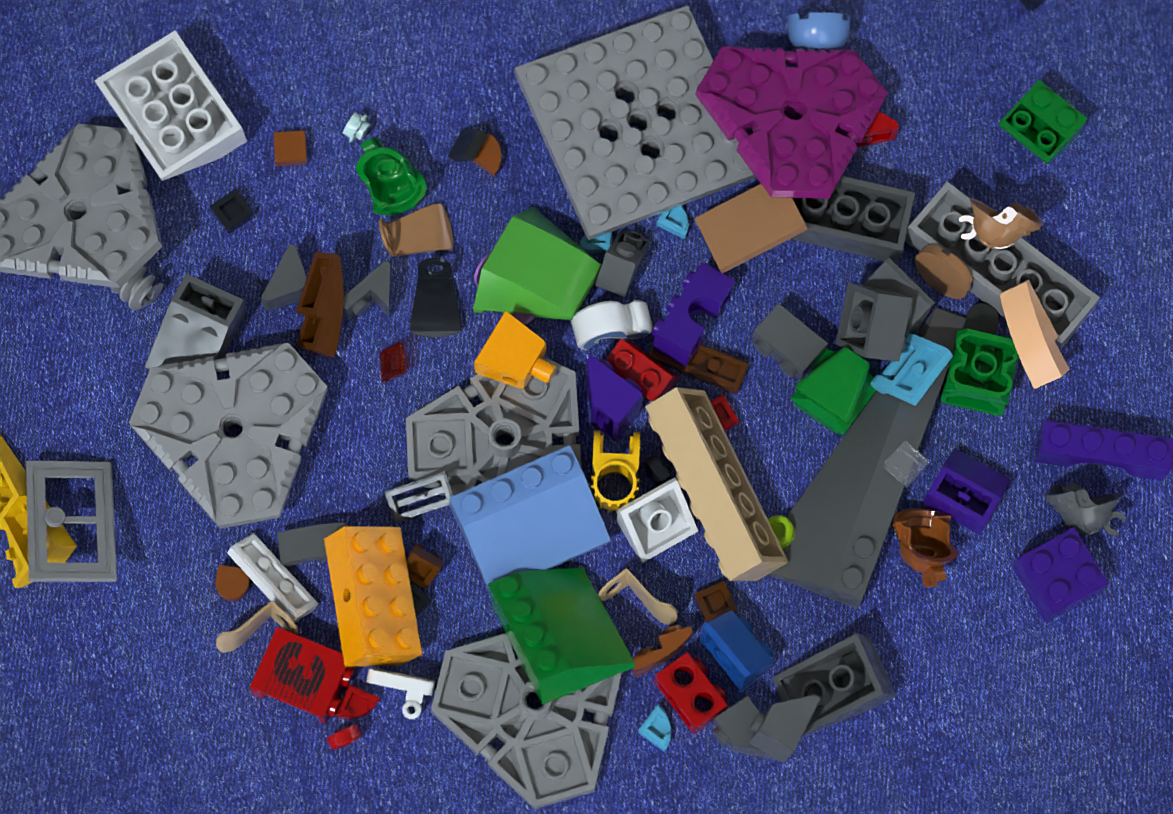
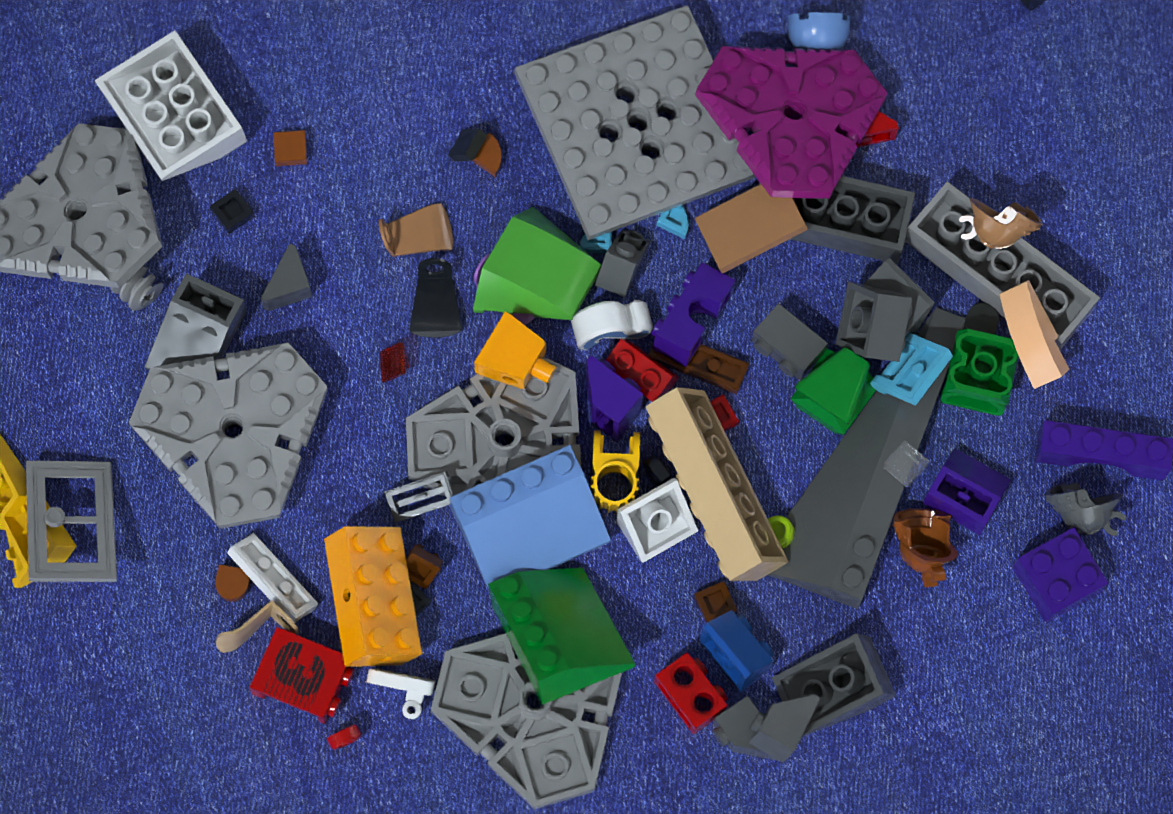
dark grey slope [277,522,348,567] -> none
reddish brown slope [295,252,344,358] -> none
red tile [335,684,380,719] -> none
light aqua plate [343,112,371,142] -> none
dark grey slope [343,260,392,321] -> none
green helmet [356,136,427,215] -> none
tan piece [598,568,678,626] -> none
dark orange slope [631,625,692,677] -> none
medium azure tile [638,704,671,752] -> none
medium nougat tile [915,245,973,299] -> none
green slope [998,80,1087,164] -> none

